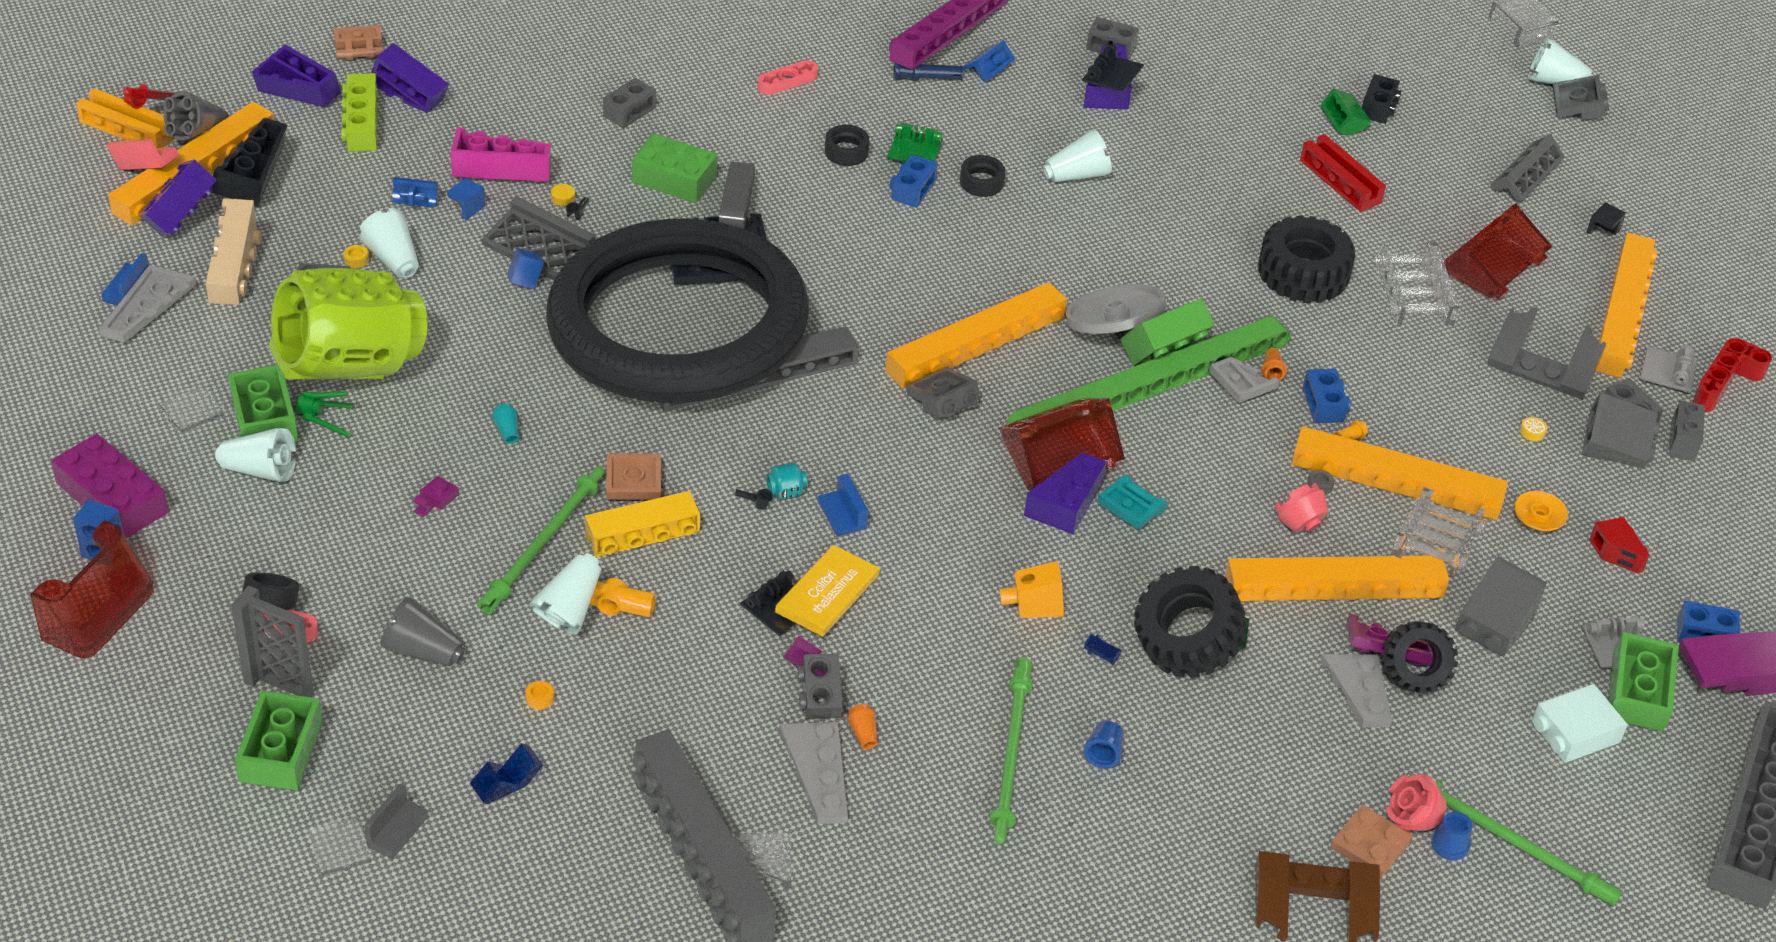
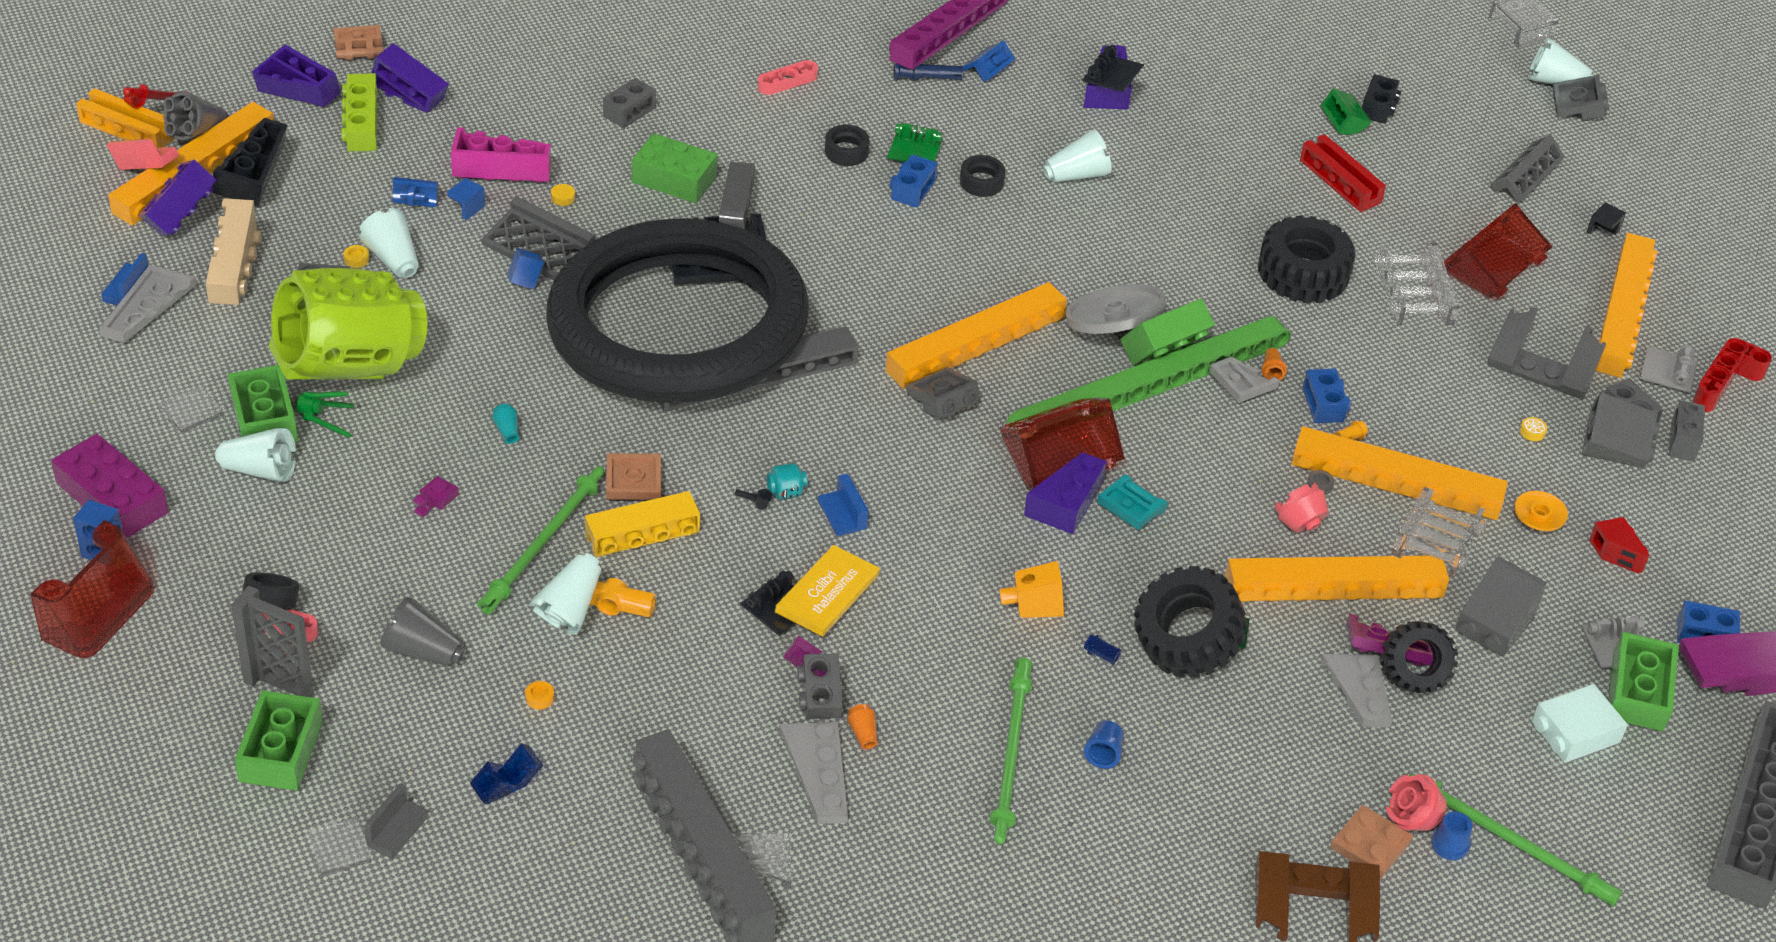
black hand [566,197,589,220] -> none
dark grey brick [1086,17,1139,60] -> none

